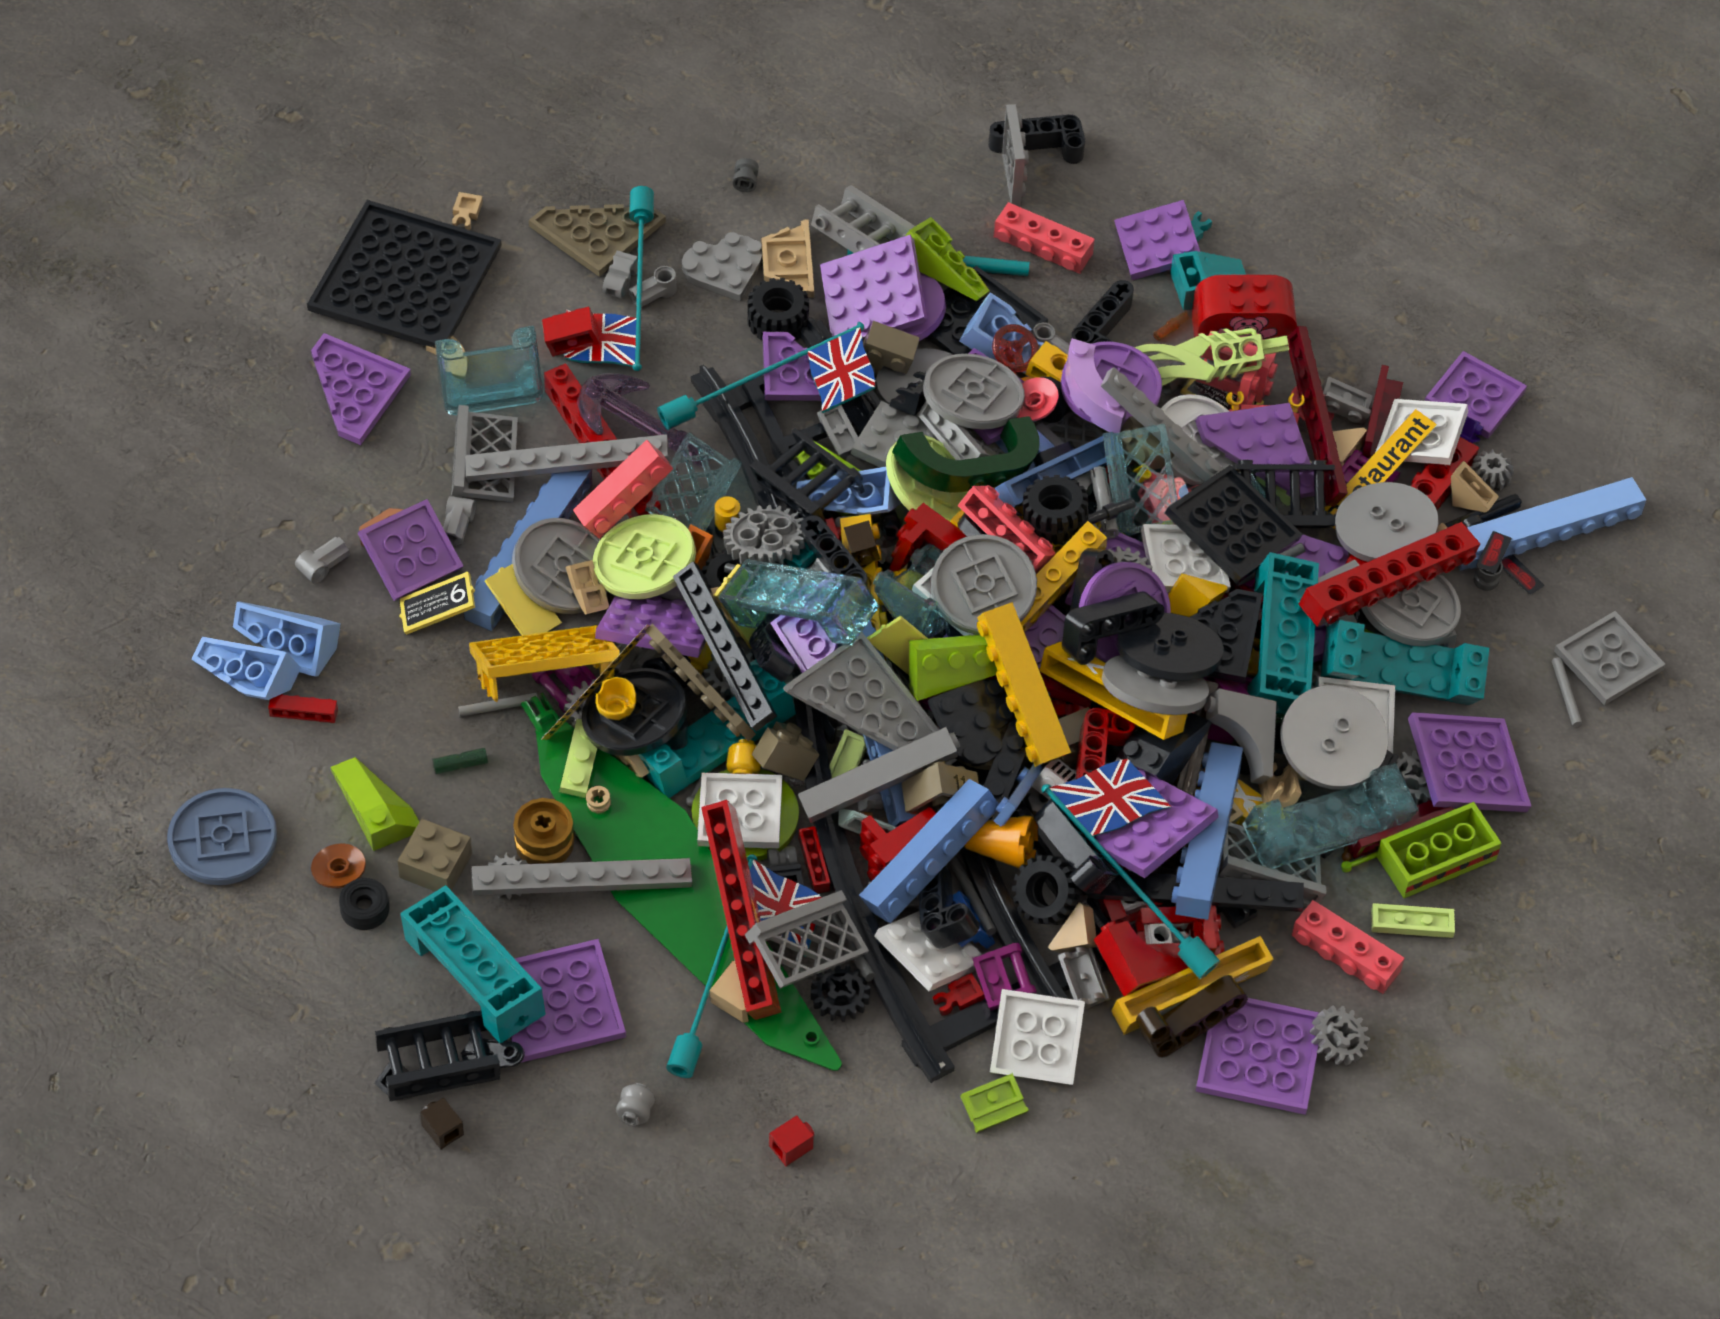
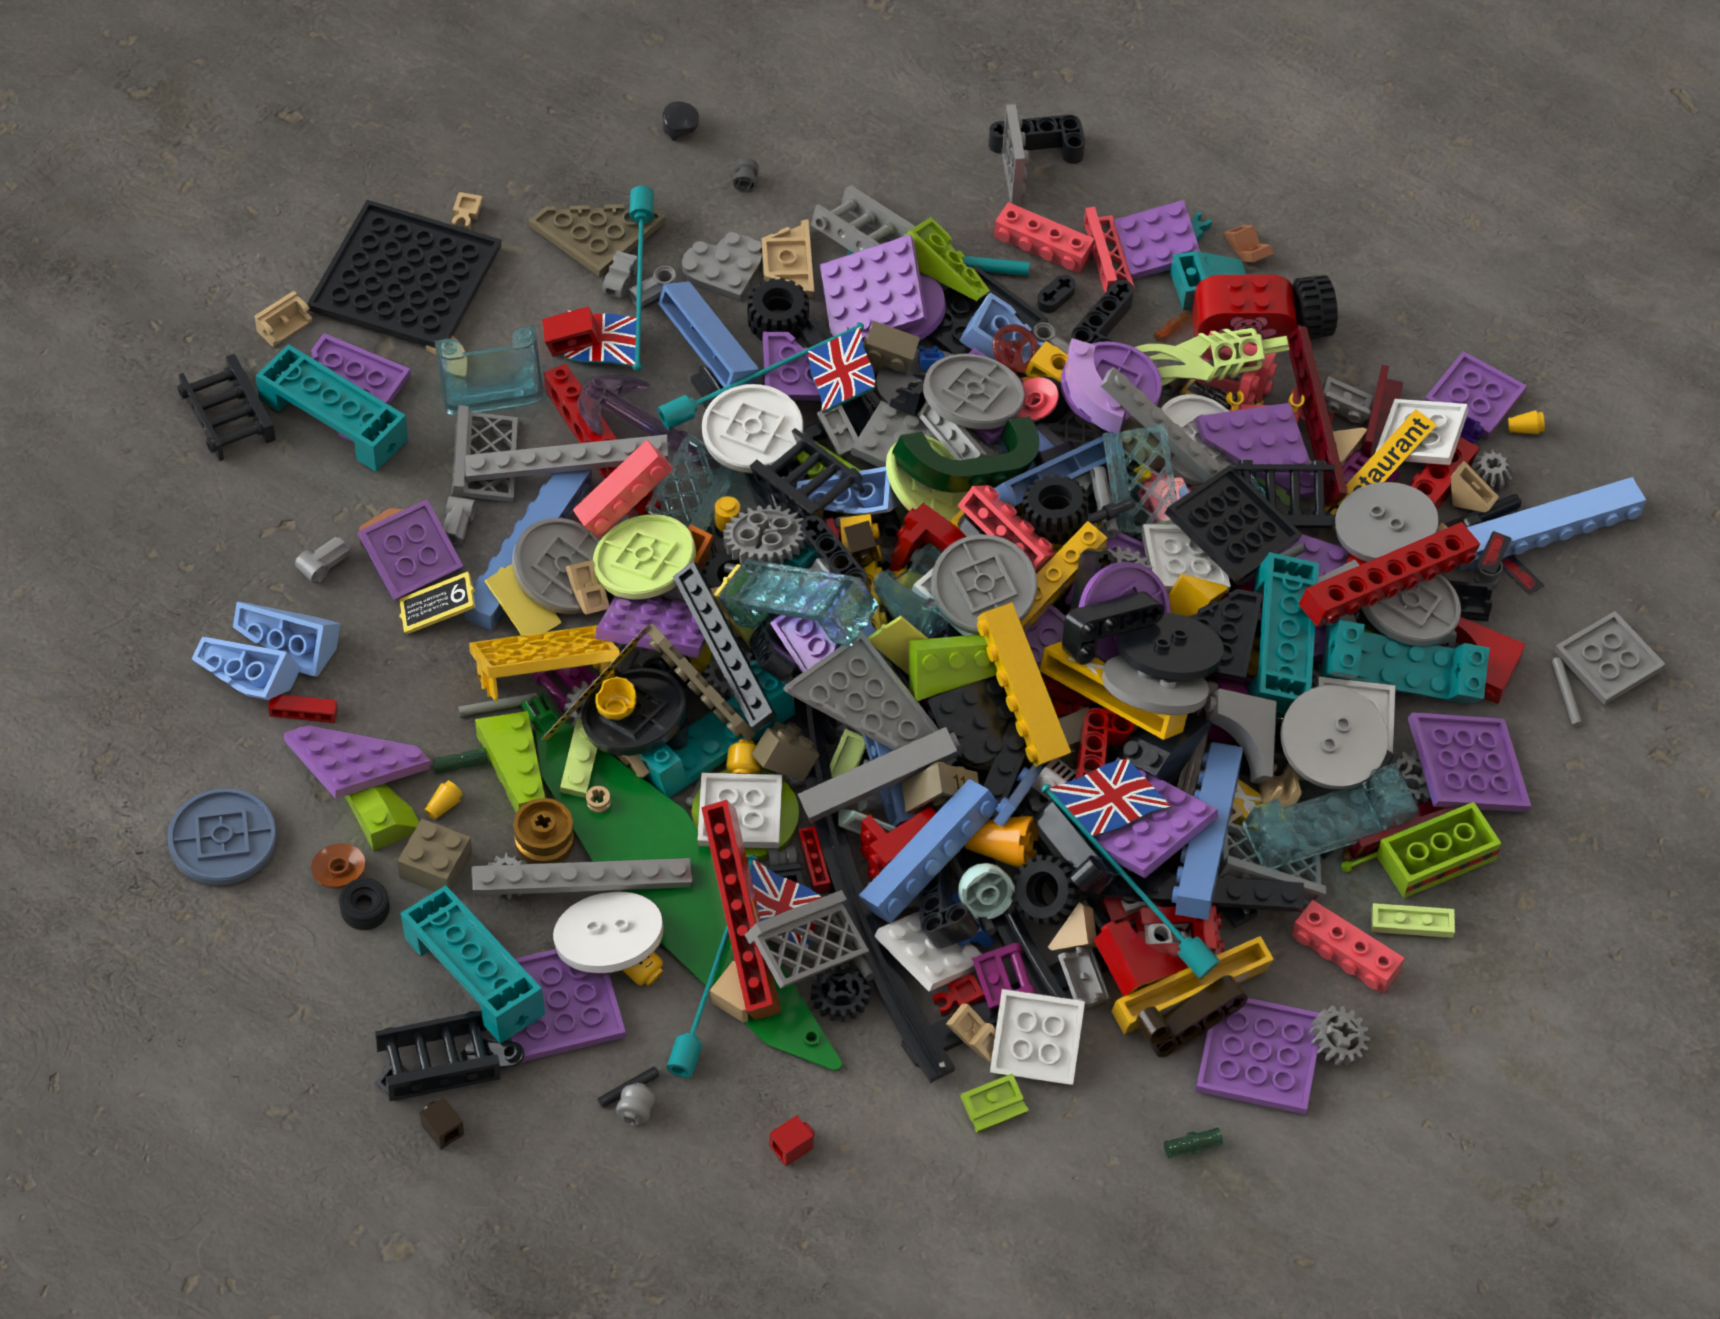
none -> black fence [177,353,276,461]
none -> tan hinge [254,291,313,347]
none -> teal plate [256,344,408,472]
none -> medium lavender plate [284,725,430,799]
none -> yellow cone [424,780,463,820]
none -> lime wedge [475,711,545,813]
none -> white plate [553,892,664,973]
none -> black piece [597,1066,659,1108]
none -> yellow head [623,951,664,986]
none -> medium blue brick [658,281,759,387]
none -> black hair [662,101,699,141]
none -> white plate [702,384,803,473]
none -> blue plate [918,346,945,372]
none -> tan slope [946,1003,996,1063]
none -> light aqua cylinder [958,863,1015,919]
none -> black beam [1037,275,1076,313]
none -> coral fence [1084,207,1135,293]
none -> clear green pin [1164,1127,1223,1158]
none -> nougat slope [1223,225,1274,262]
none -> black tyre [1292,275,1338,339]
none -> black hinge [1448,580,1493,622]
none -> red arch [1454,617,1526,704]
none -> yellow cone [1508,410,1545,435]

